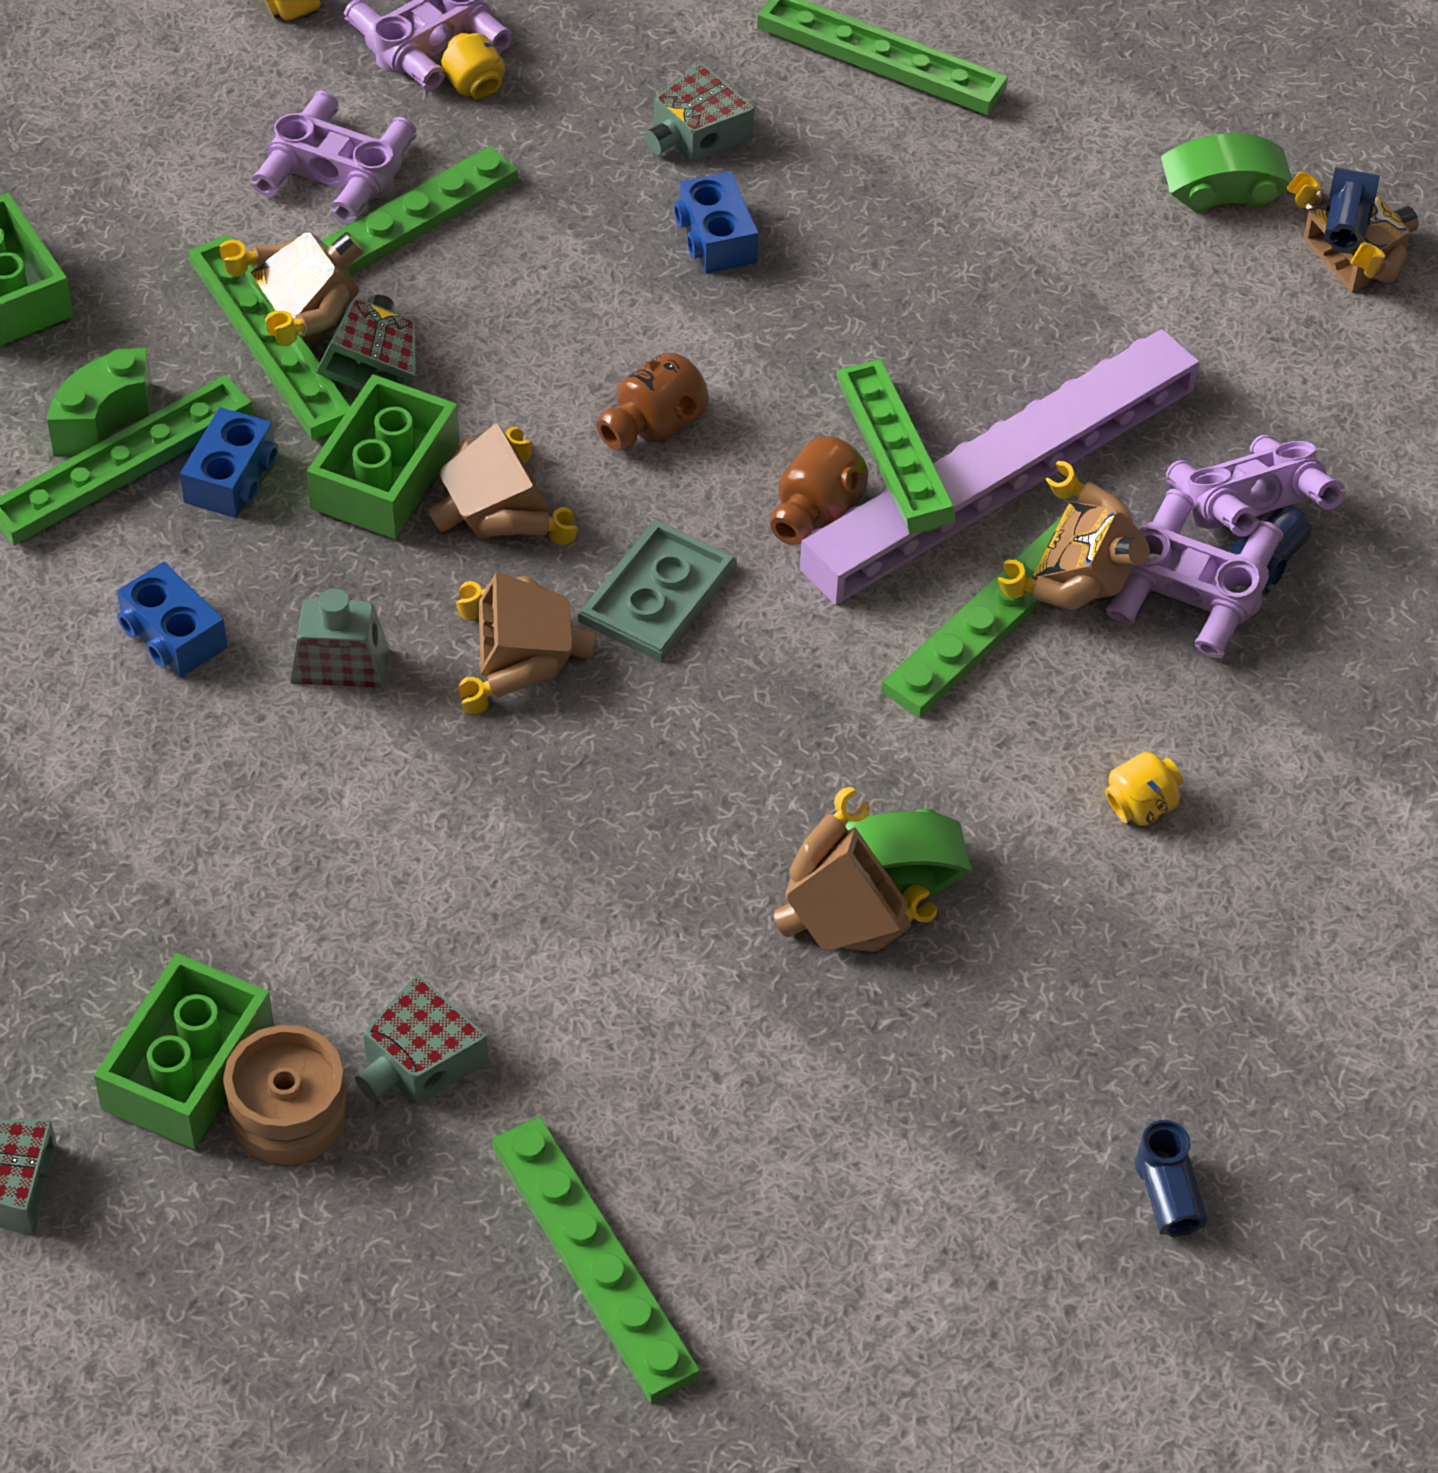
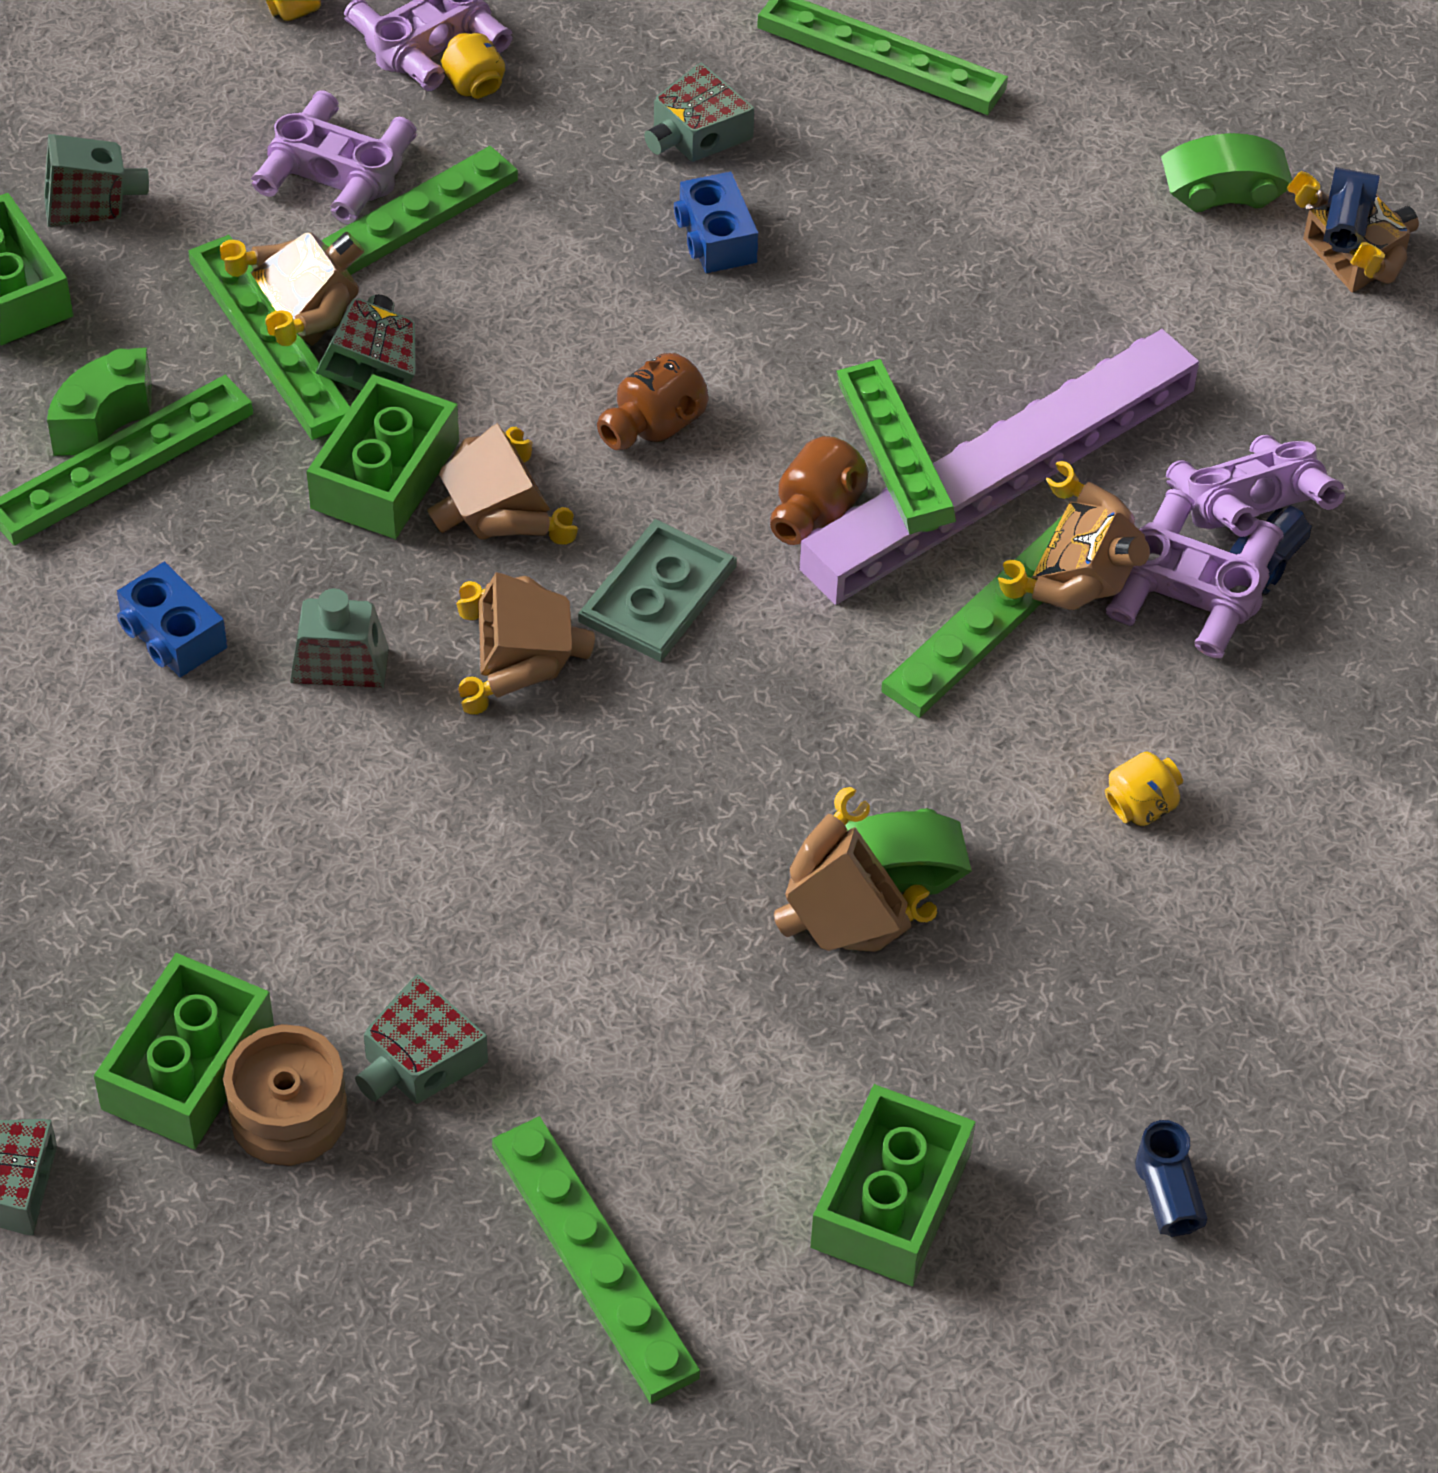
blue brick [180,407,279,518] -> none
none -> sand green torso [44,134,149,227]
none -> bright green brick [810,1084,976,1287]

